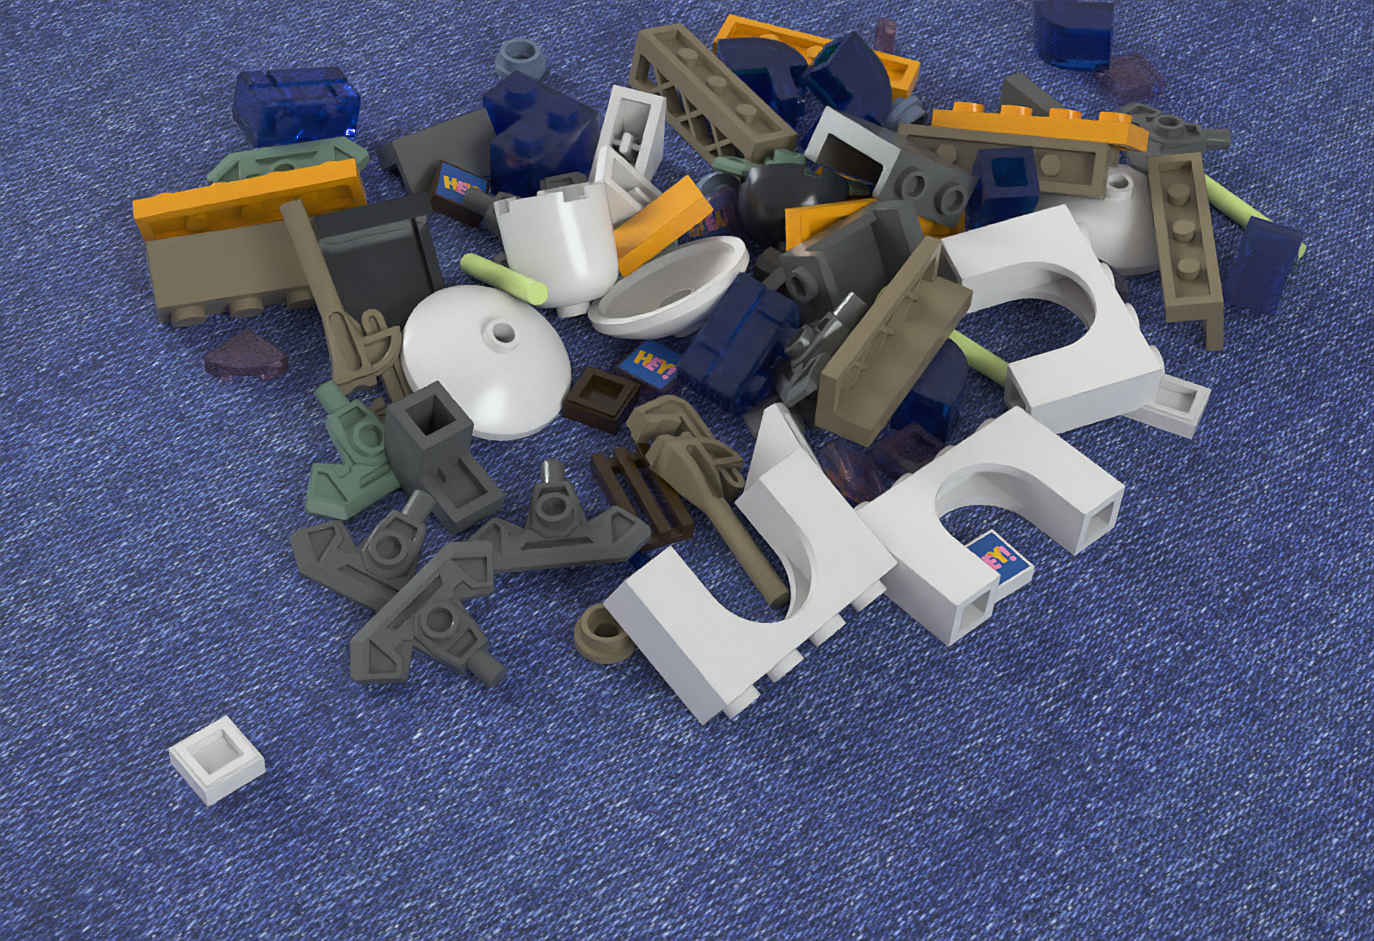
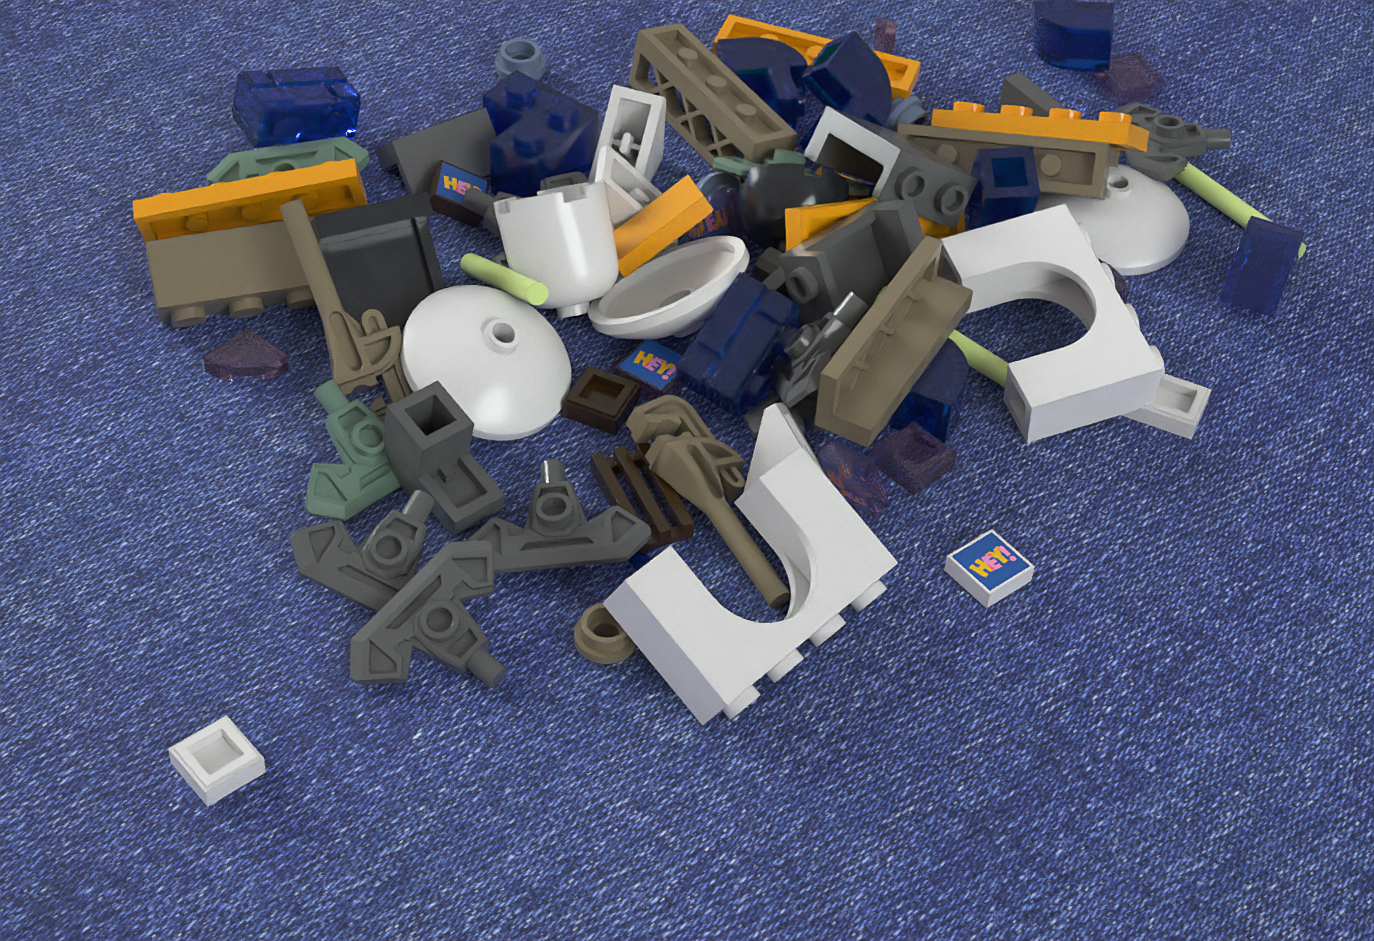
white arch [854,405,1125,647] -> none
dark tan fence [1146,152,1224,351] -> none

